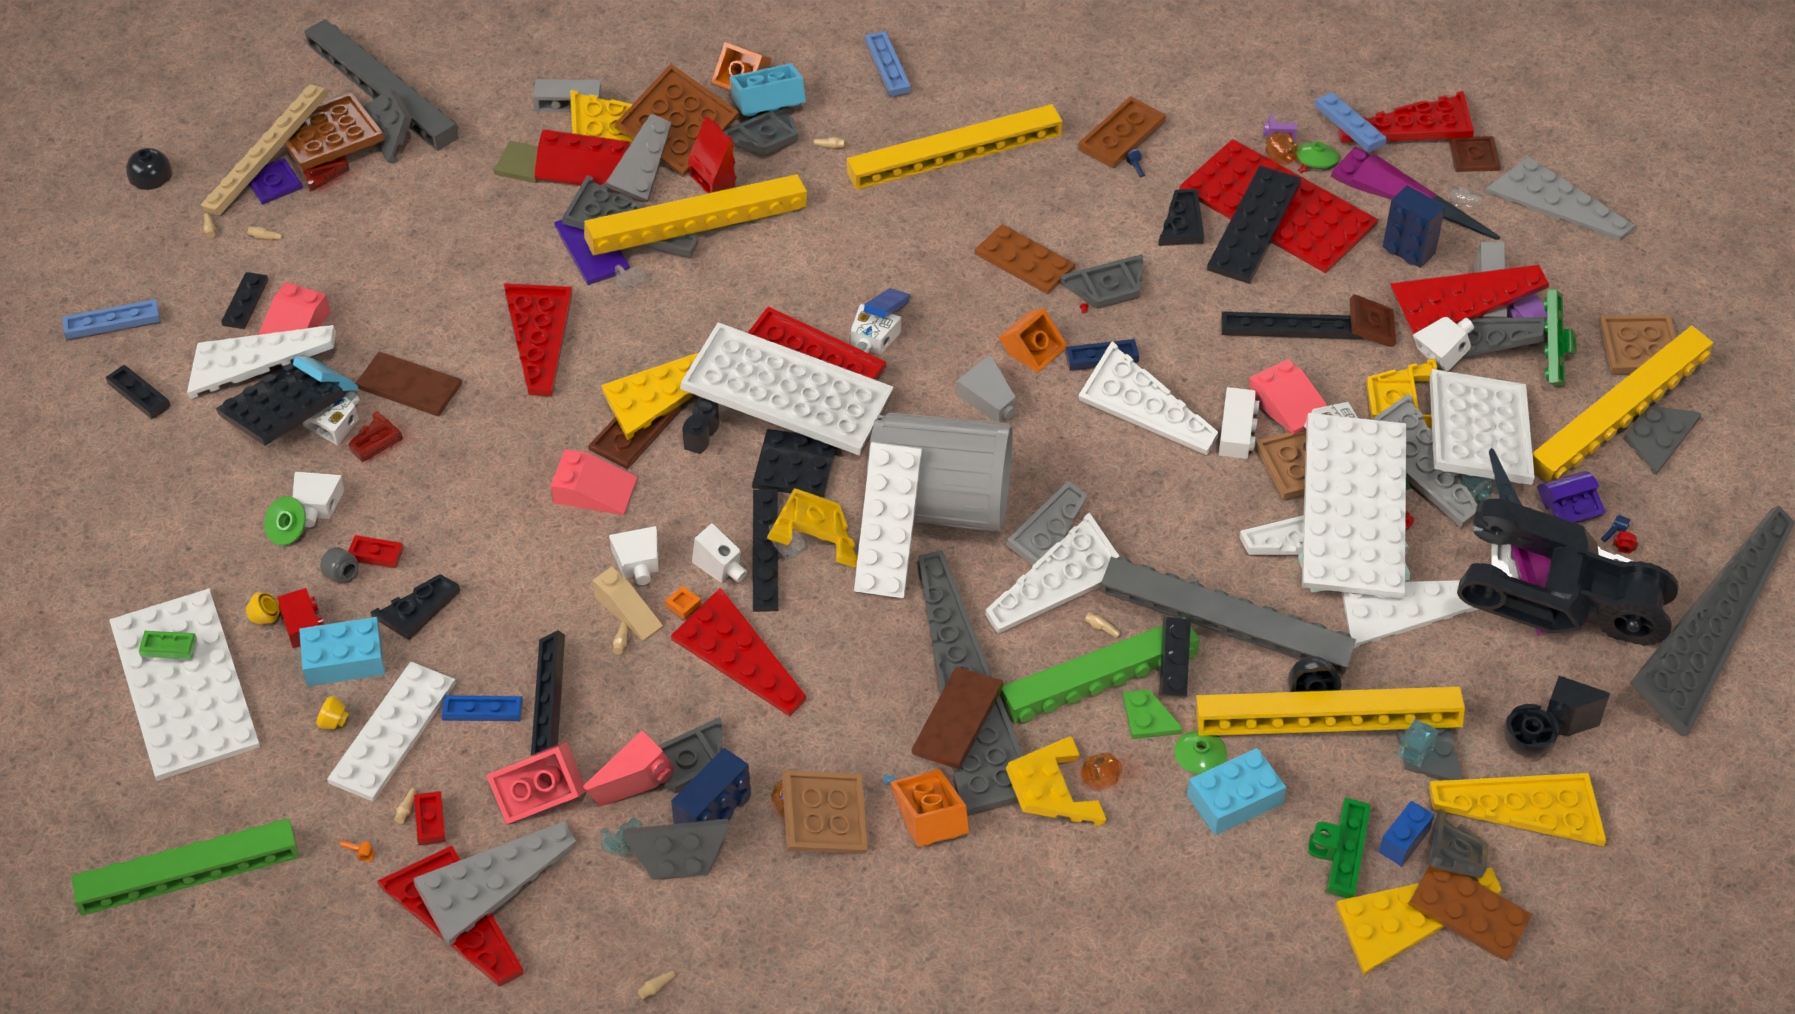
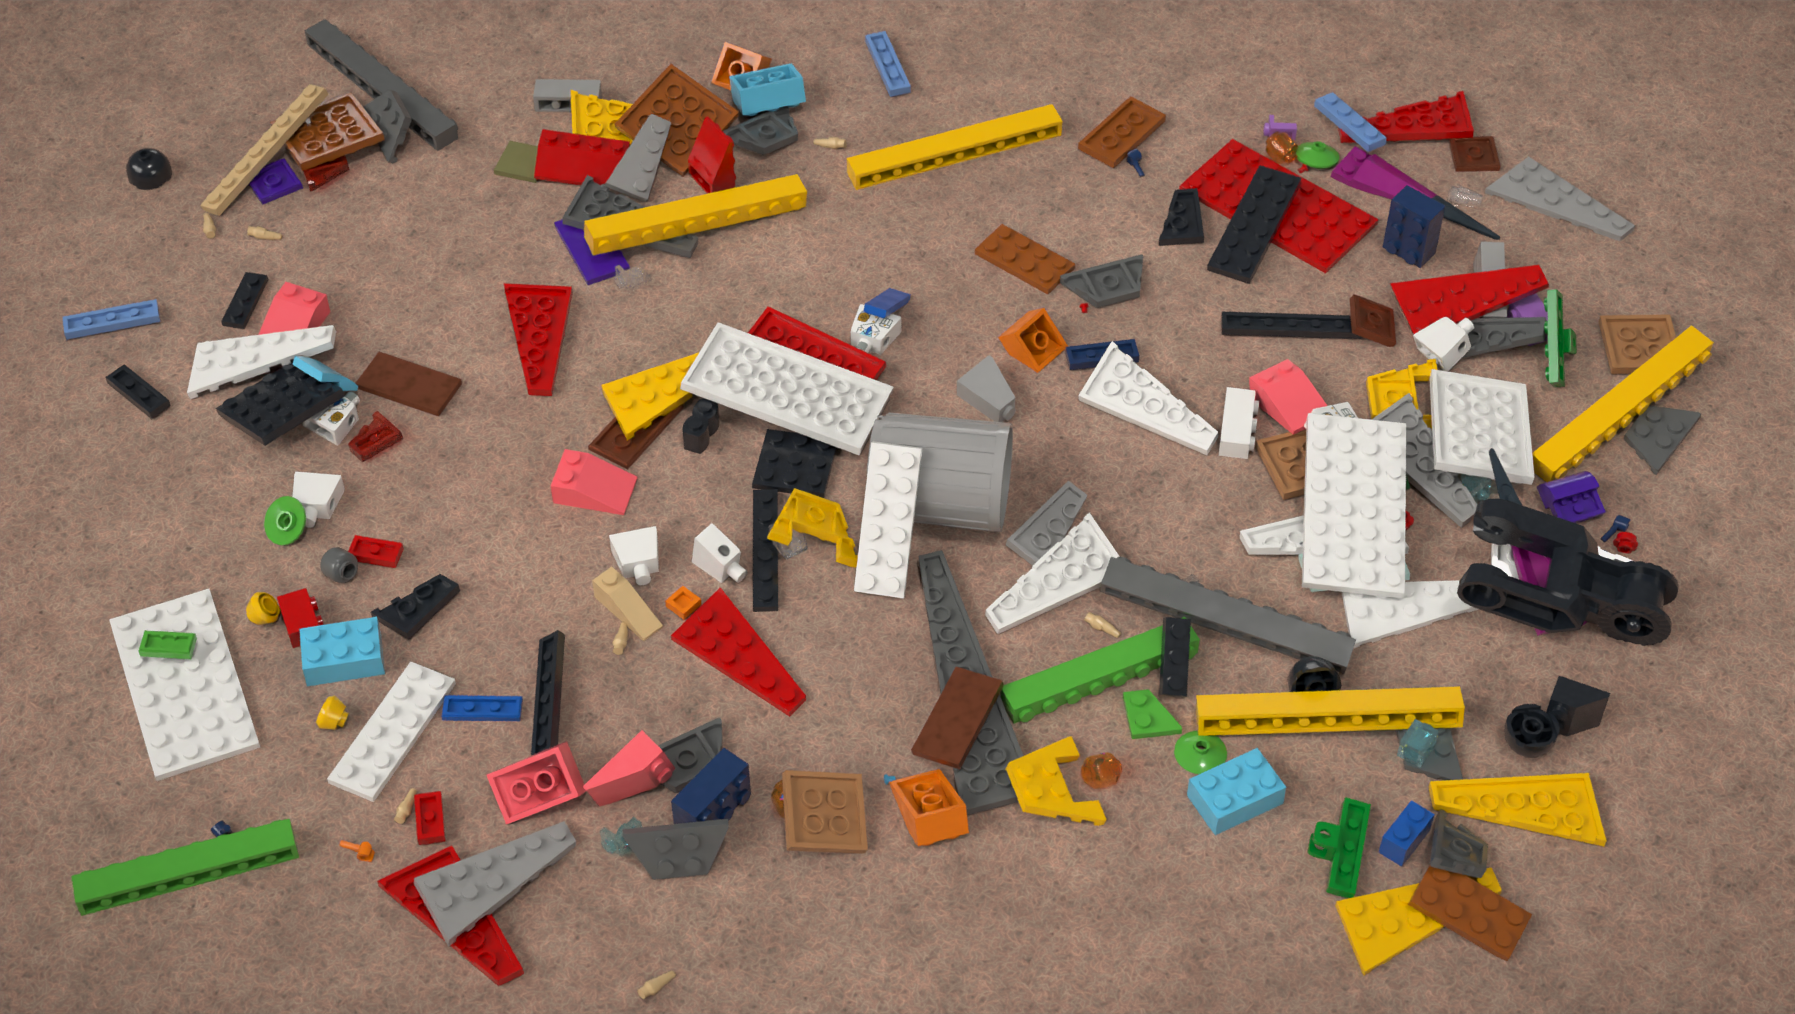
dark grey wing [1629,506,1795,736] -> none
none -> dark blue hand [210,820,233,838]

